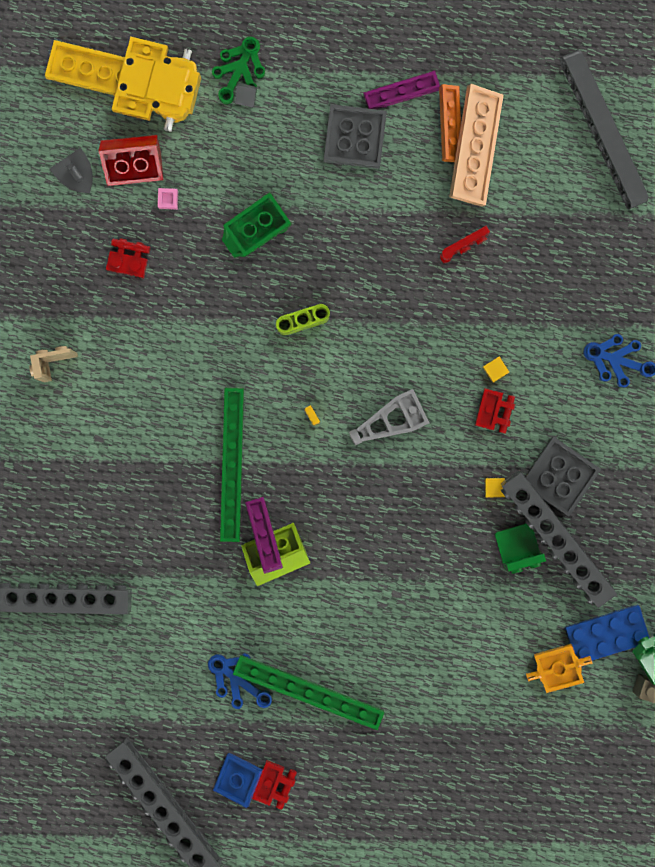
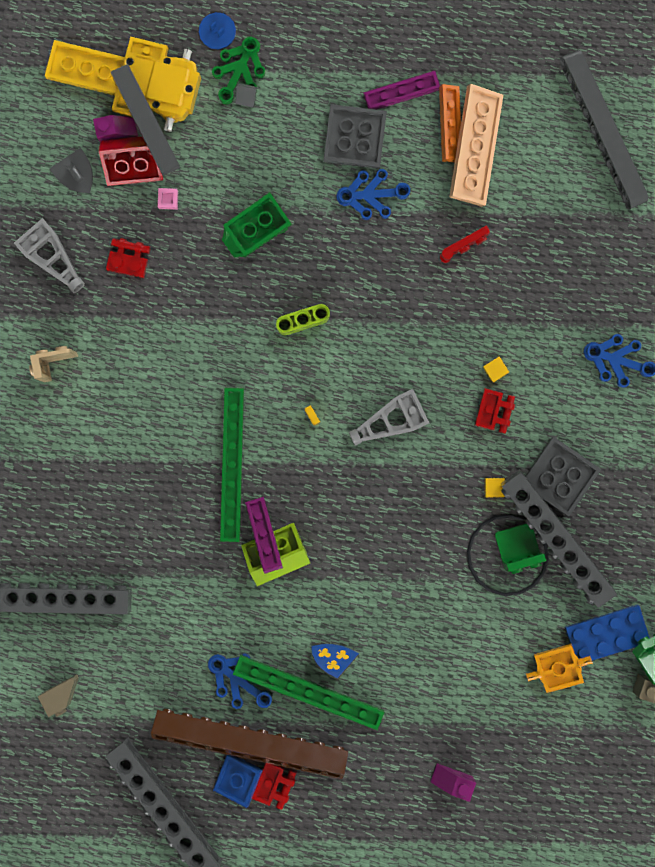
none -> light grey plate [14,218,85,293]
none -> dark tan slope [38,674,79,717]
none -> magenta slope [93,115,138,142]
none -> dark grey slope [111,64,180,176]
none -> reddish brown brick [151,709,348,779]
none -> blue piece [199,12,236,50]
none -> blue shield [311,644,359,680]
none -> blue plant [337,169,410,220]
none -> magenta slope [430,763,476,802]
none -> black piece [467,514,549,596]

